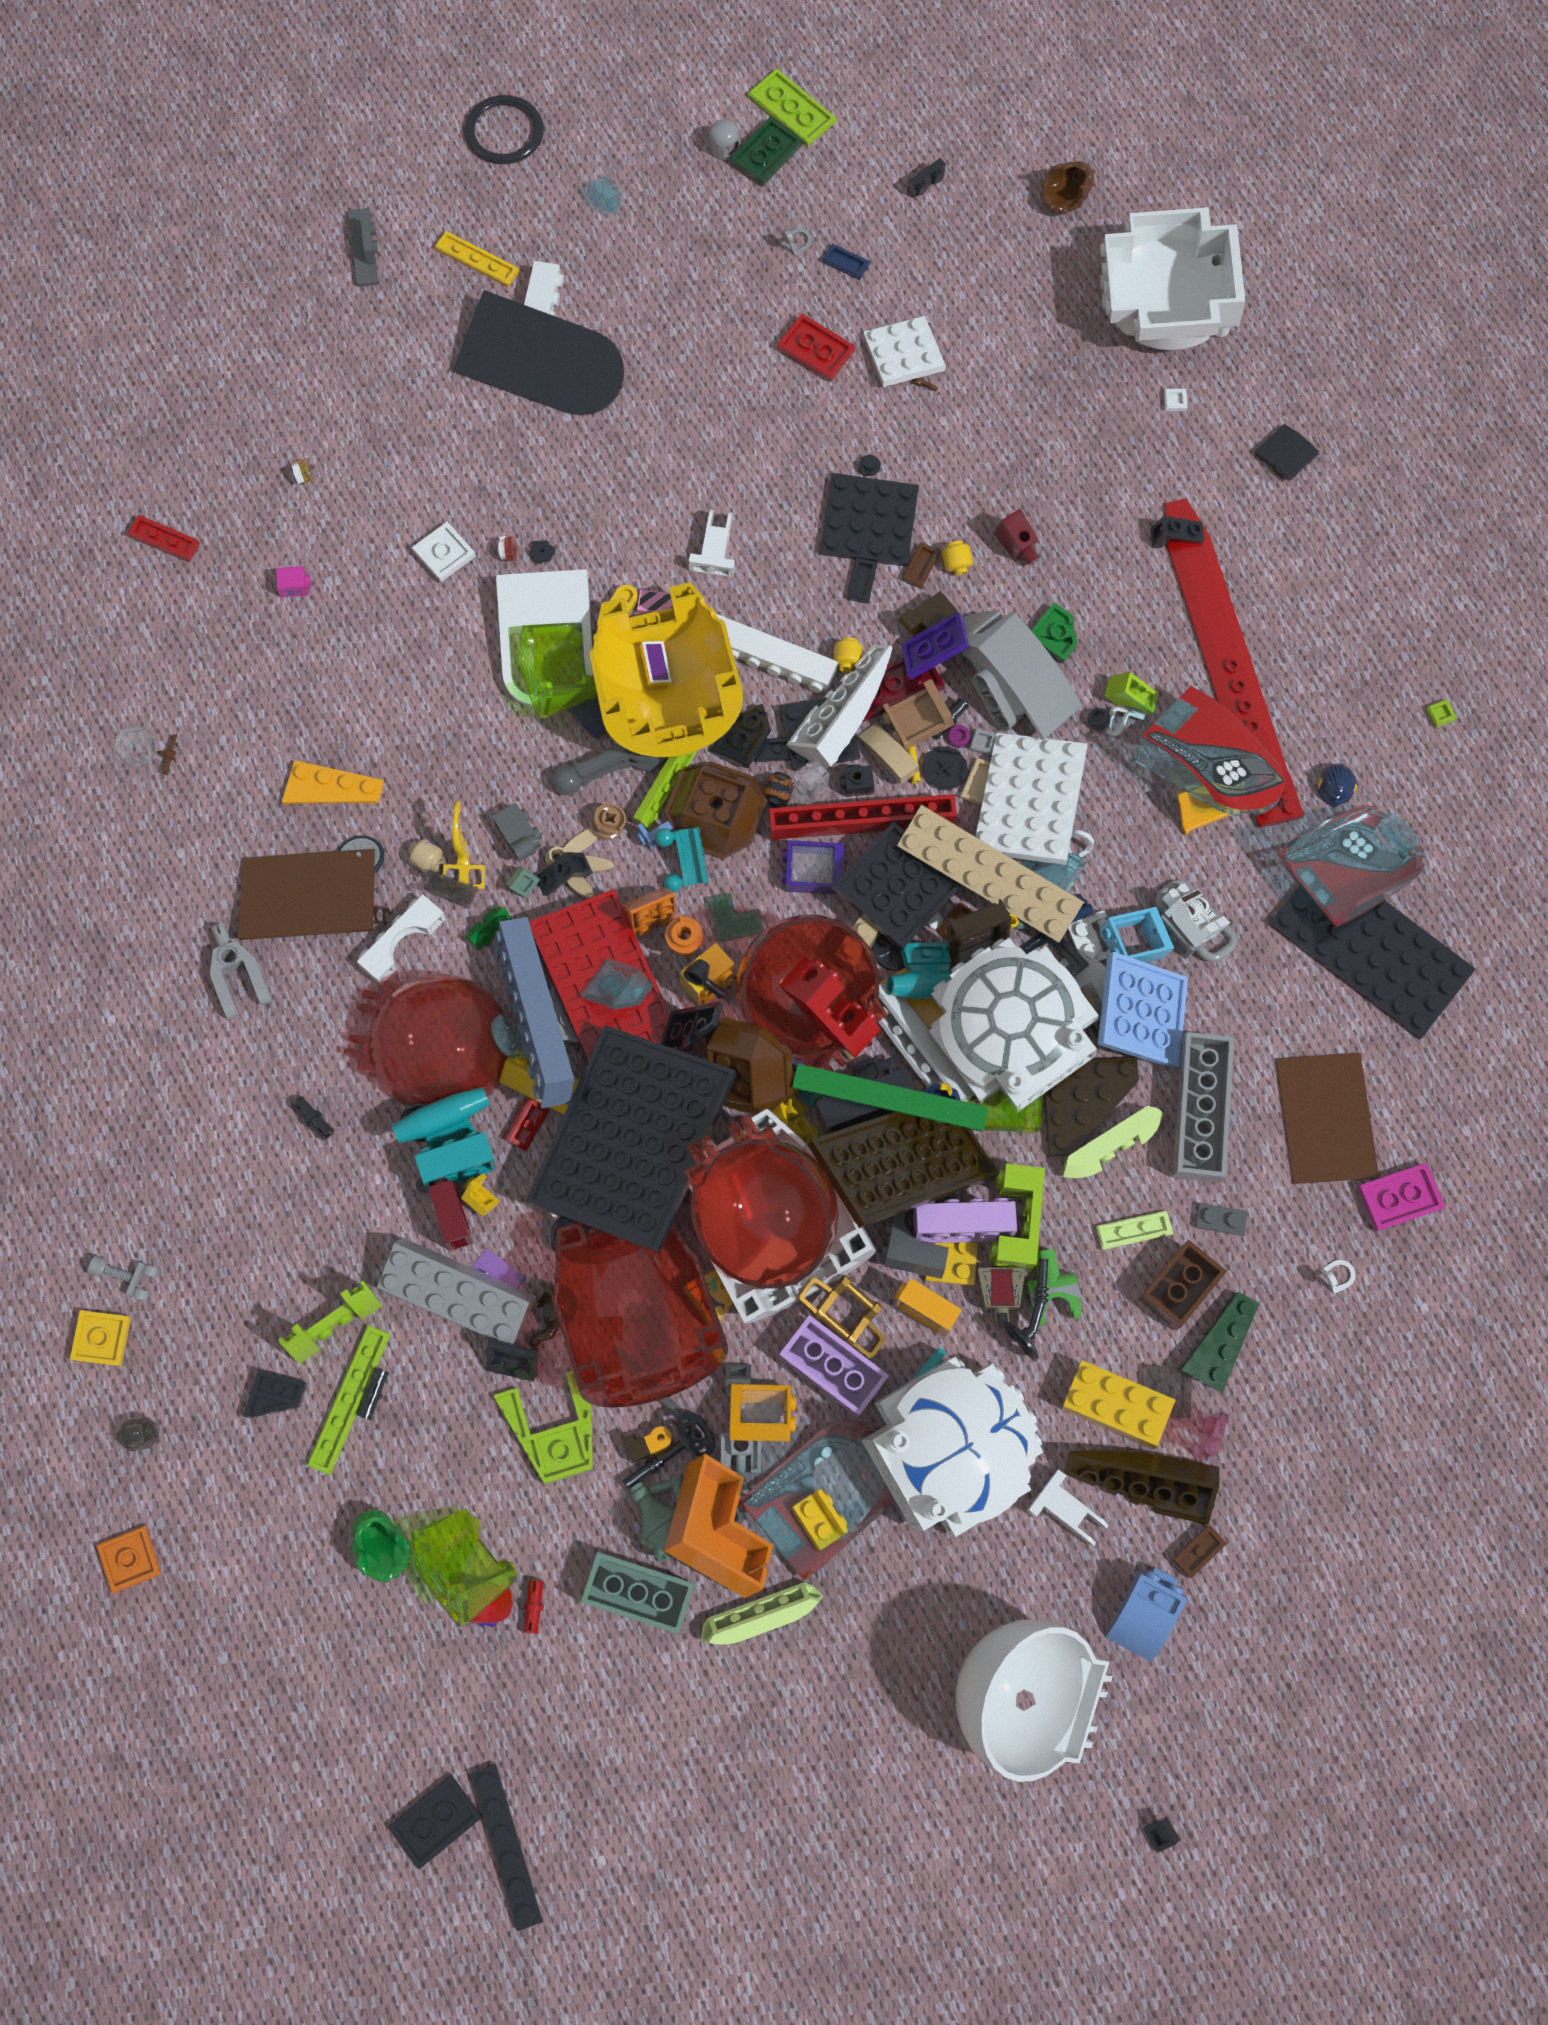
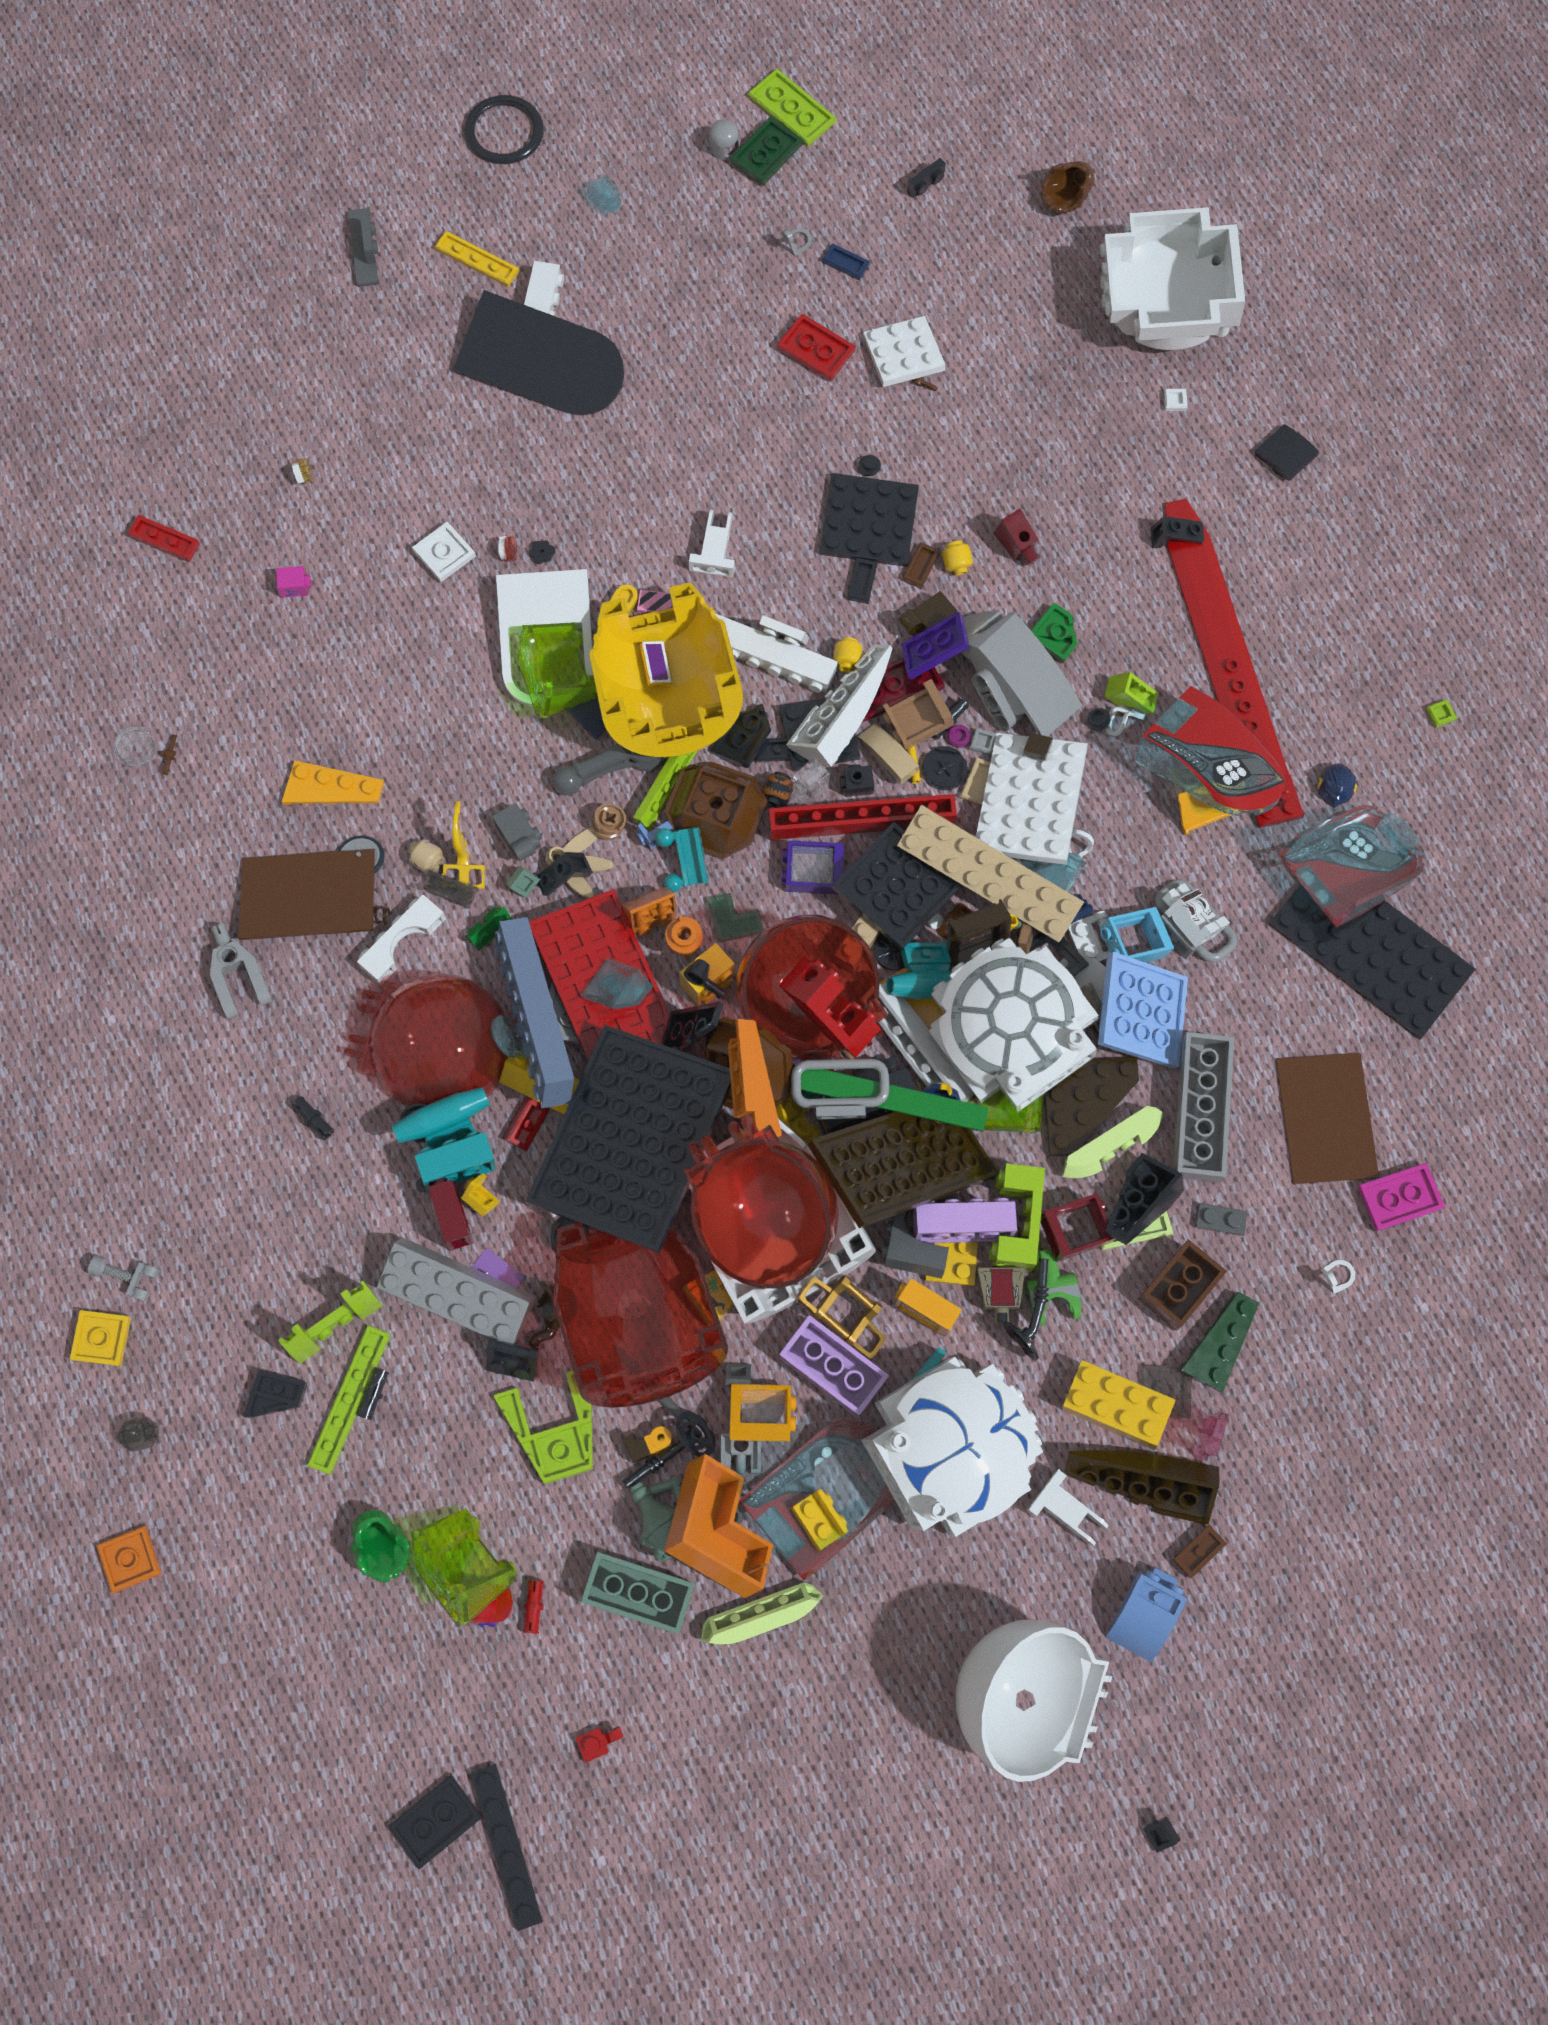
none -> red plate [576,1727,624,1763]
none -> orange wedge [728,1019,782,1142]
none -> white plate [759,615,809,646]
none -> light grey bar [791,1059,889,1120]
none -> medium nougat tile [1018,923,1033,954]
none -> dark brown tile [1023,732,1053,761]
none -> dark red window [1040,1193,1115,1262]
none -> black wedge [1105,1153,1184,1245]

